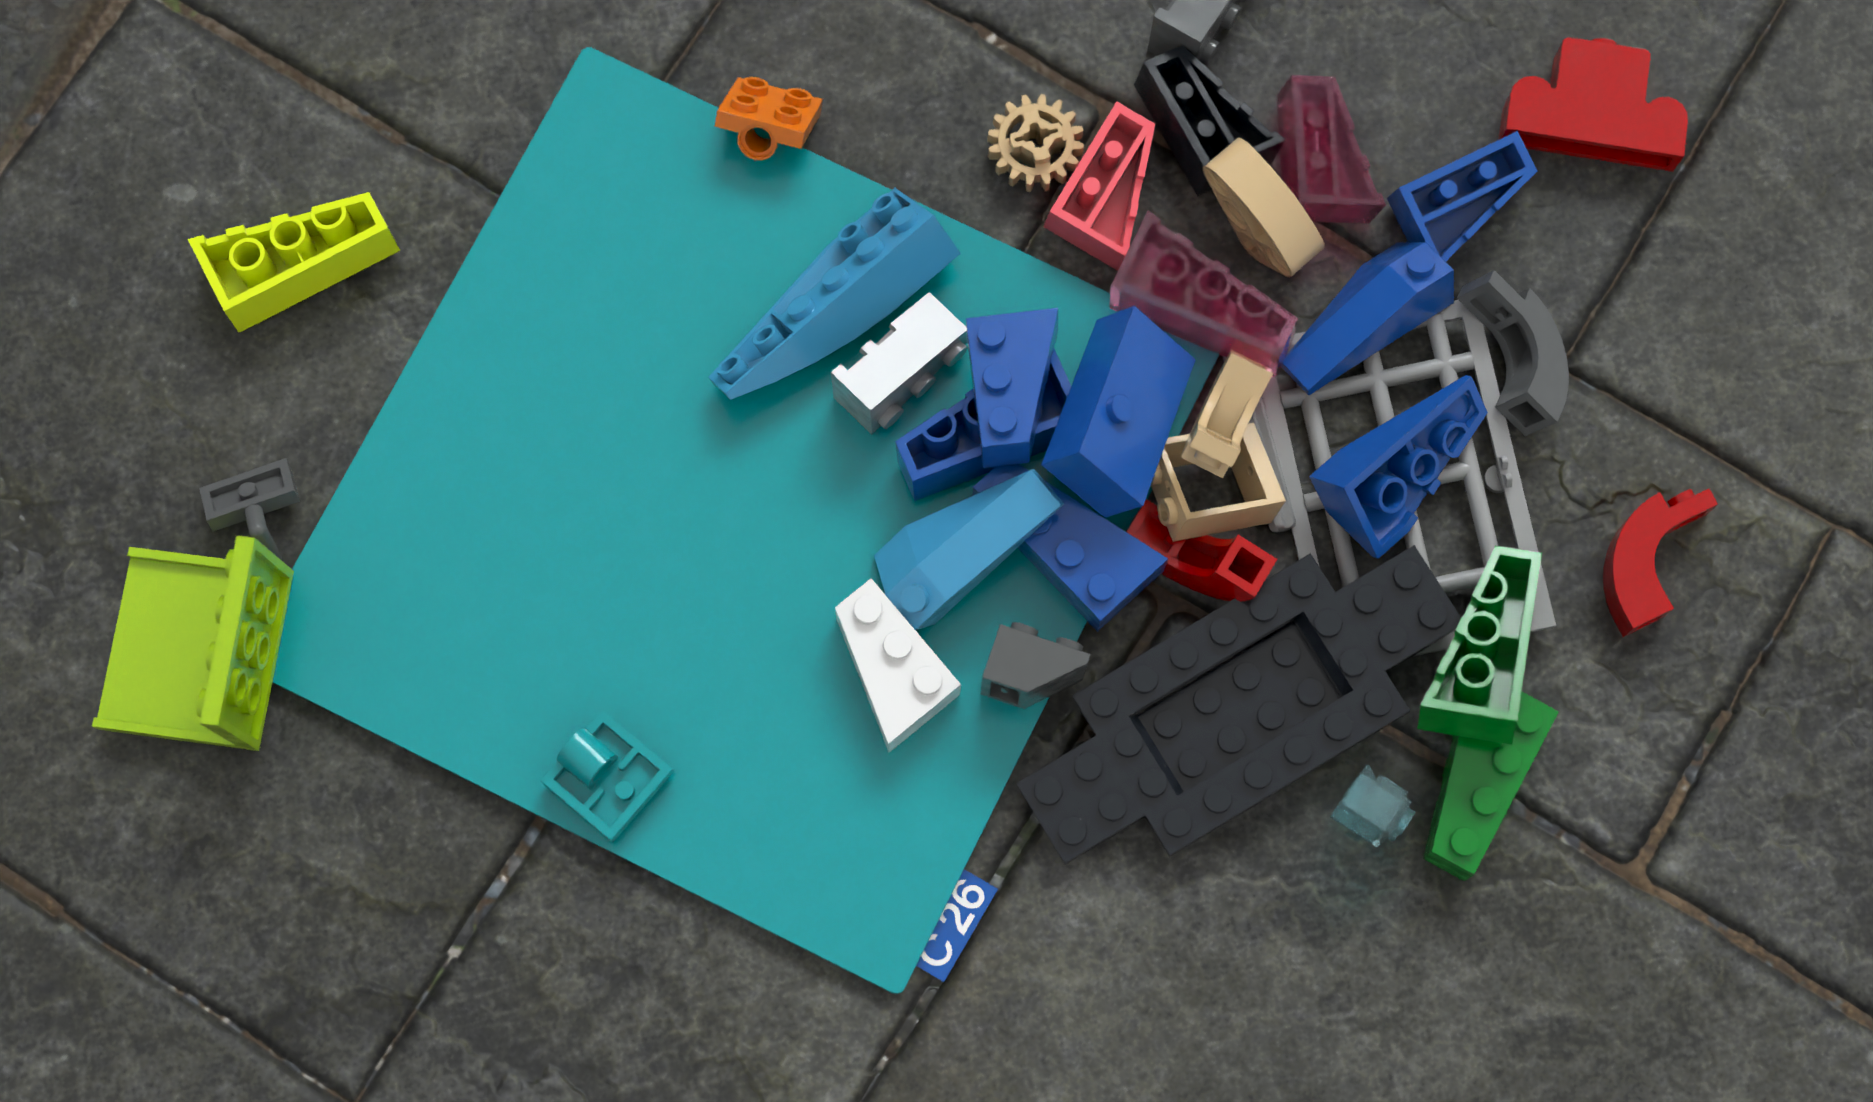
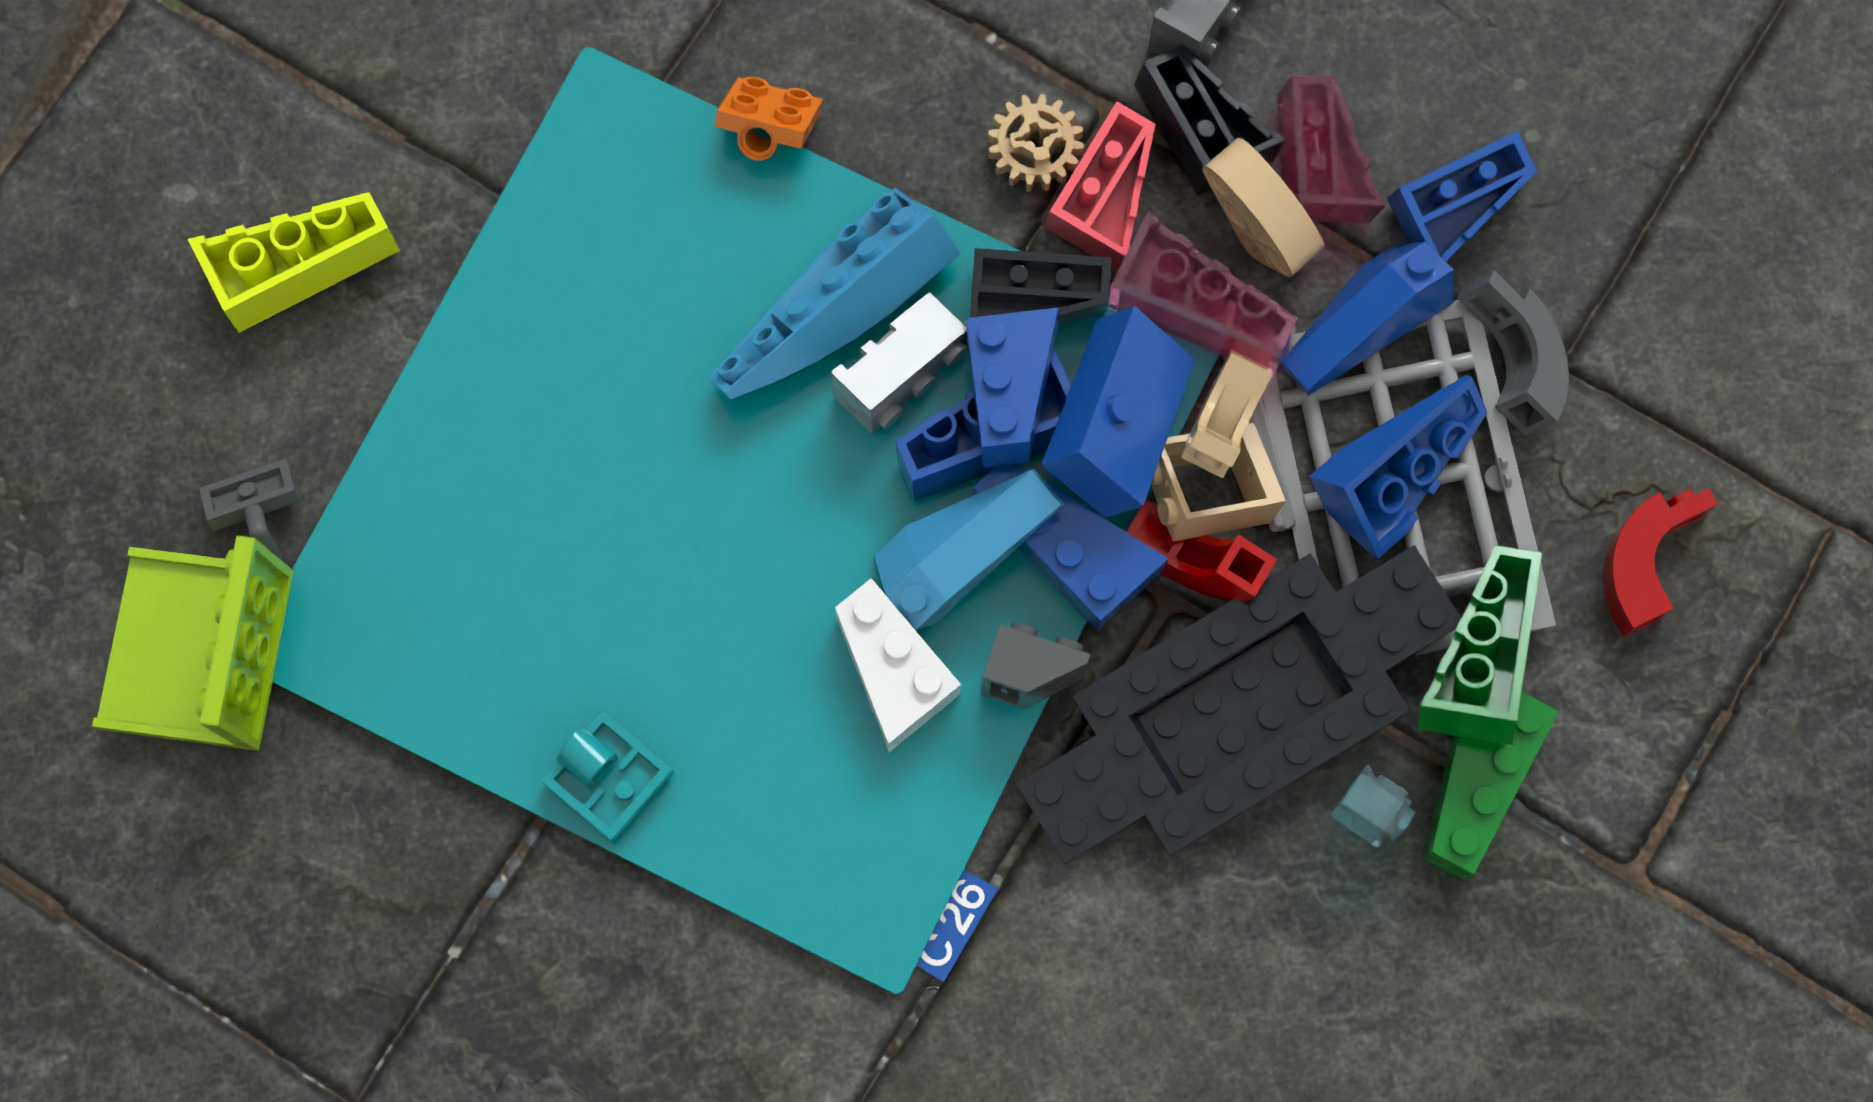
red brick [1499,37,1688,172] -> none
none -> black wedge [970,248,1112,325]

